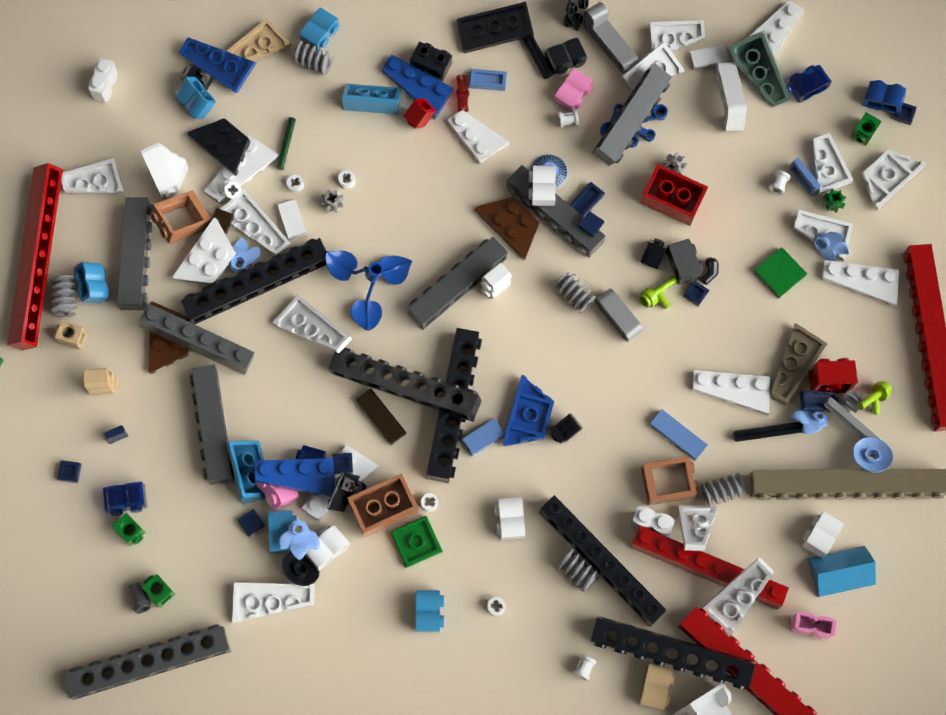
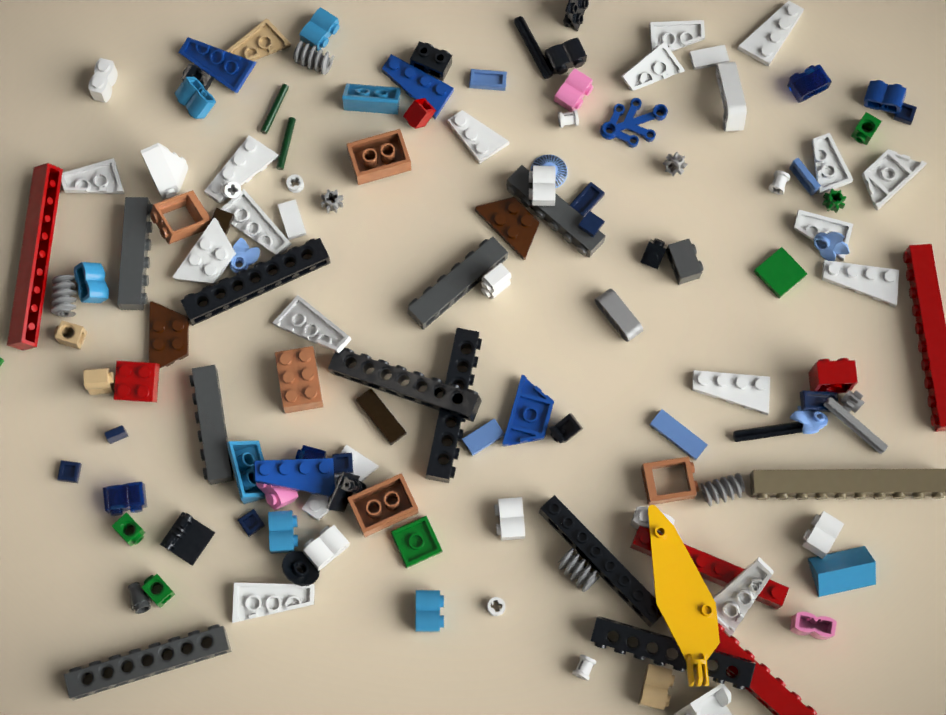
dark grey brick [139,303,255,375] -> none
black wing [187,118,250,177] -> none
light blue plate [279,520,320,560] -> none
blue plant [325,250,412,331] -> none
white bush [338,170,355,189] -> none
white bush [420,493,438,512] -> none
clear red pin [455,74,470,112] -> none
black tile [456,1,534,53] -> none
light grey piece [554,272,596,313] -> none
light grey beam [583,2,639,74] -> none
brick [592,63,672,166] -> none
lime piece [638,276,678,309] -> none
red brick [640,164,708,226] -> none
white wing [678,505,717,551] -> none
dark blue tile [683,280,709,307] -> none
black arm [701,257,719,285] -> none
sand green wedge [729,30,791,107] -> none
dark tan wing [770,323,828,405] -> none
light blue dish [853,437,893,473] -> none
lime piece [857,381,892,415] -> none
none -> red brick [114,361,160,403]
none -> black hinge [160,512,215,566]
none -> dark green bar [260,84,289,134]
none -> nougat brick [275,346,323,414]
none -> nougat brick [347,129,411,185]
none -> yellow wing [648,505,720,687]

